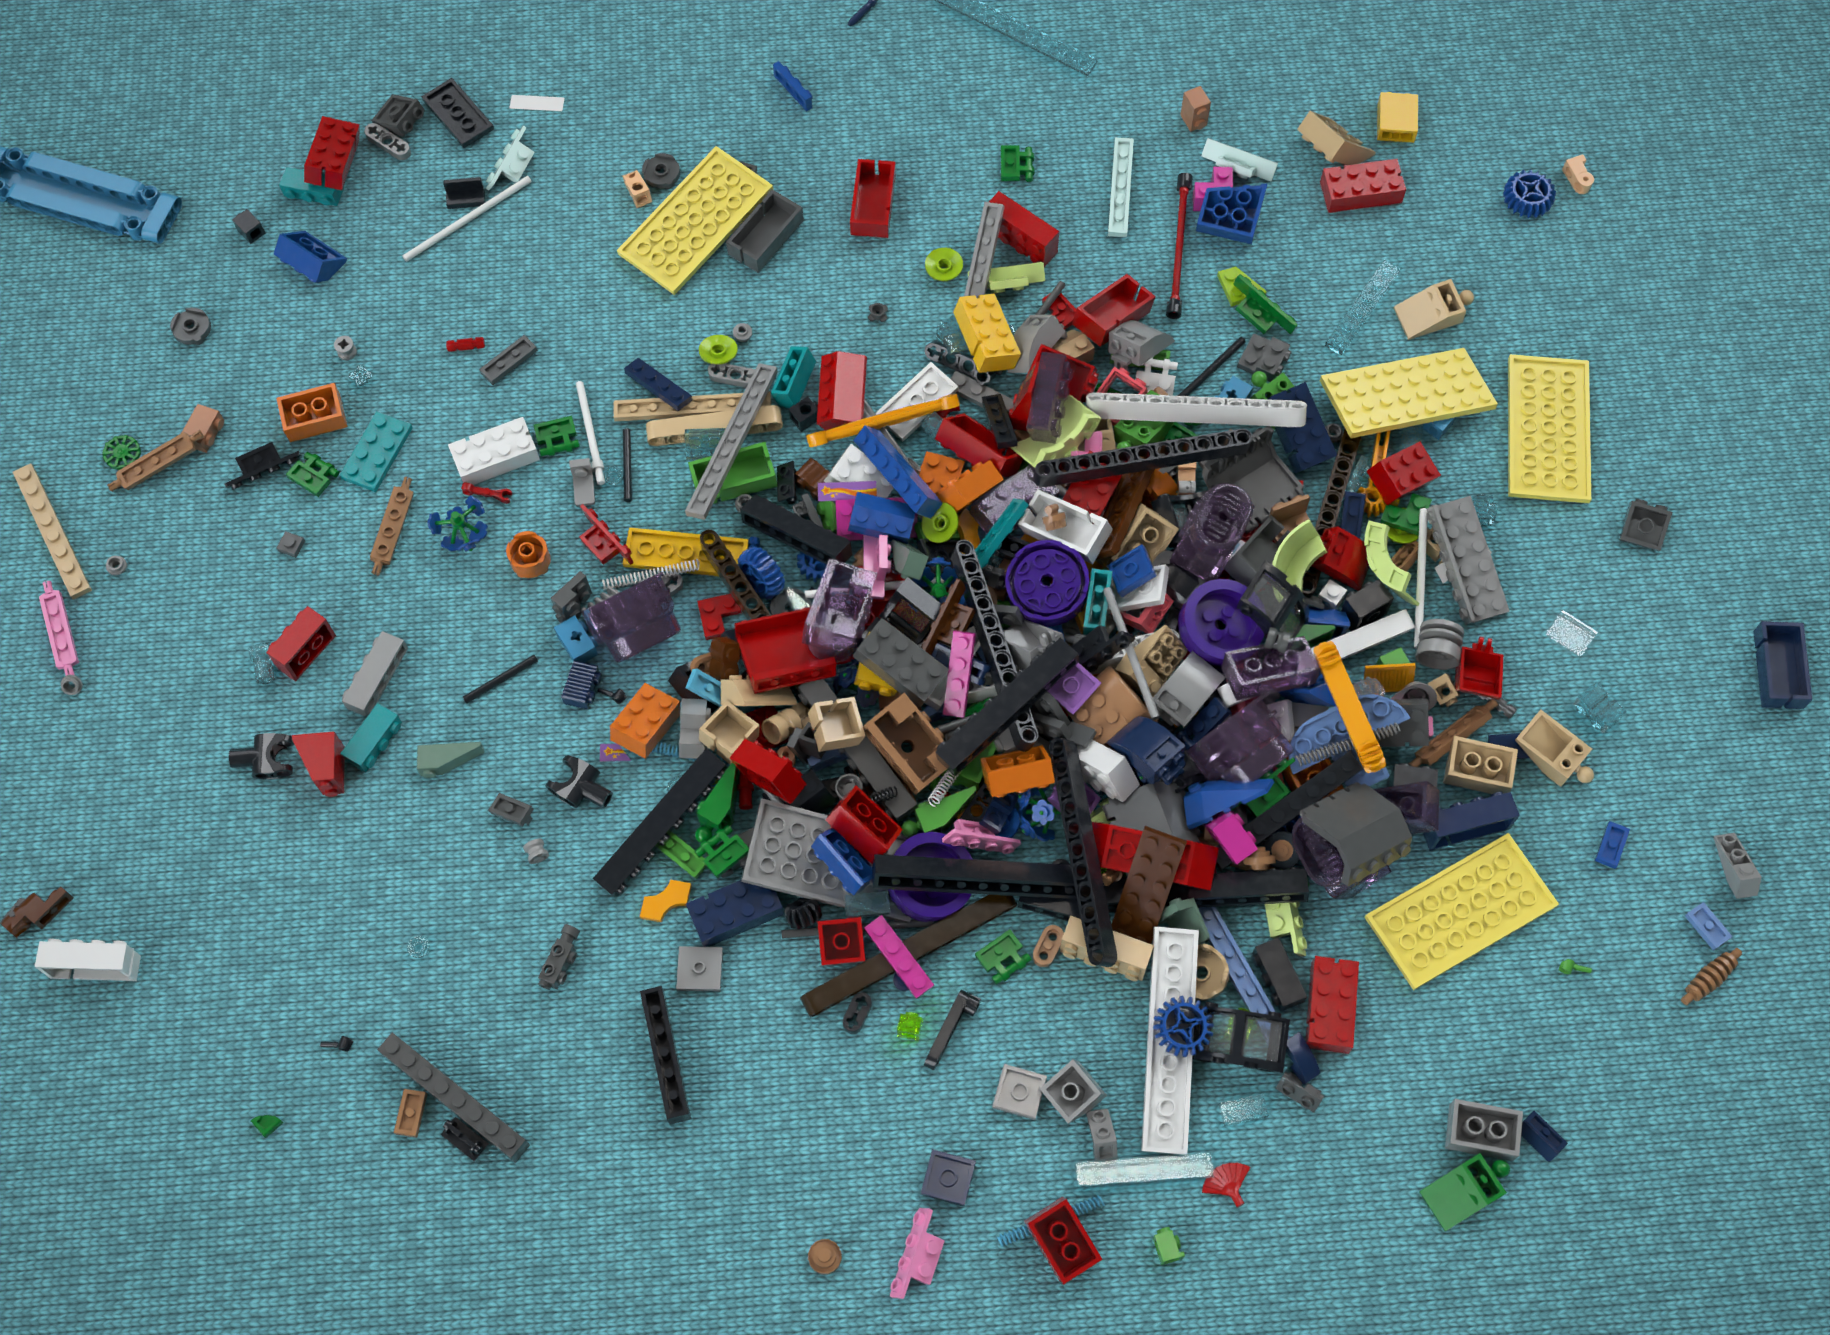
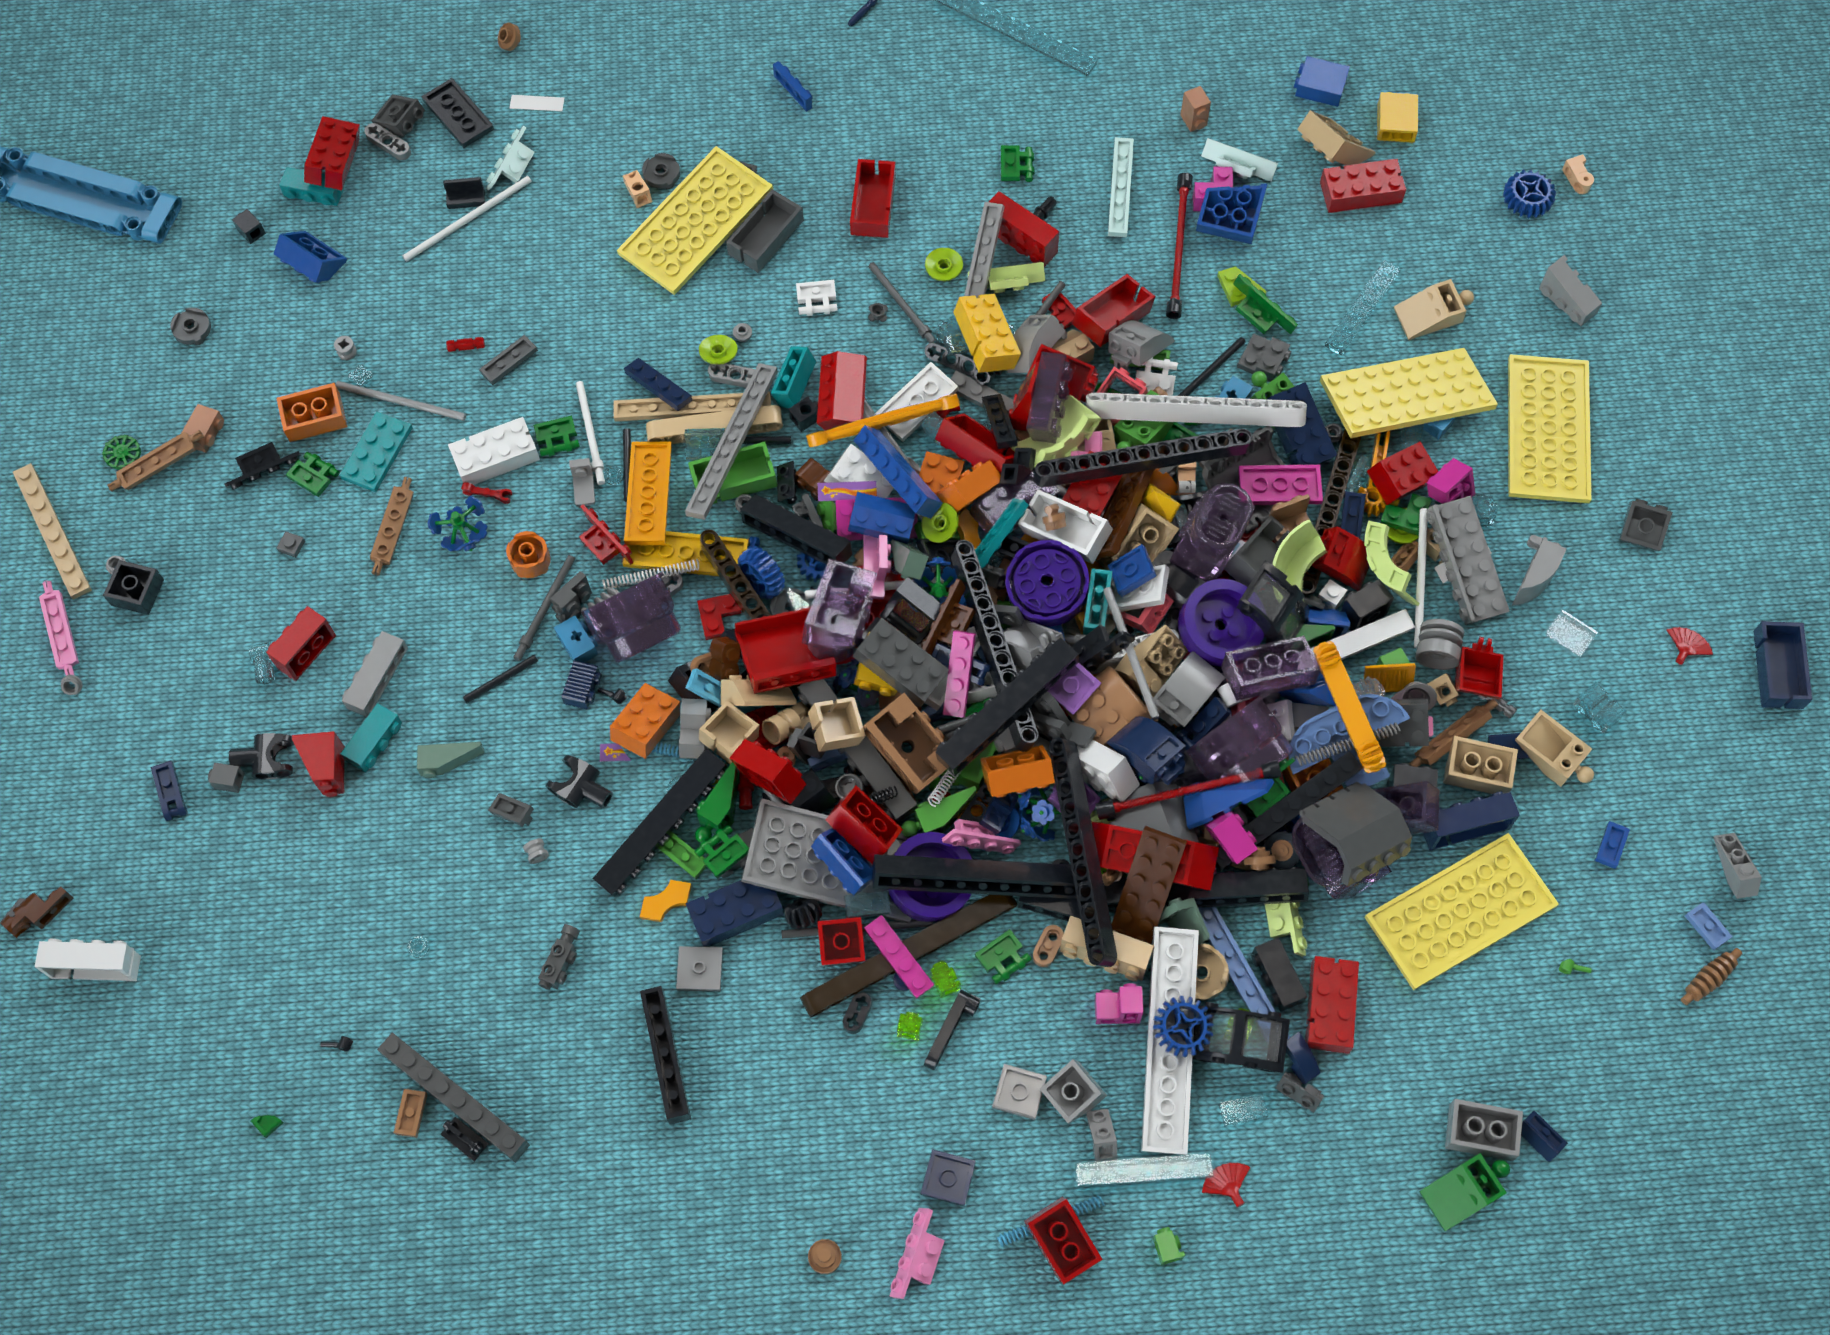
dark grey wheel [1264,627,1291,654] -> none
none -> black brick [103,560,164,615]
none -> dark blue plate [151,760,188,821]
none -> dark grey brick [208,763,245,793]
none -> light grey piece [336,381,466,421]
none -> medium nougat plate [498,23,521,51]
none -> dark grey bar [513,555,575,661]
none -> light orange plate [624,442,672,545]
none -> black bar [712,436,791,445]
none -> white plate [796,280,837,316]
none -> dark grey bar [868,262,937,348]
none -> clear neon green brick [930,961,961,998]
none -> black slope [1000,448,1036,485]
none -> black axle [1033,196,1057,220]
none -> red hose [1095,760,1282,820]
none -> dark pink brick [1095,983,1143,1024]
none -> yellow slope [1141,484,1181,522]
none -> dark pink plate [1238,465,1323,505]
none -> brick [1294,56,1350,107]
none -> dark pink brick [1427,458,1475,504]
none -> light grey piece [1512,535,1567,606]
none -> light grey wedge [1539,255,1602,326]
none -> hand [1666,627,1713,664]

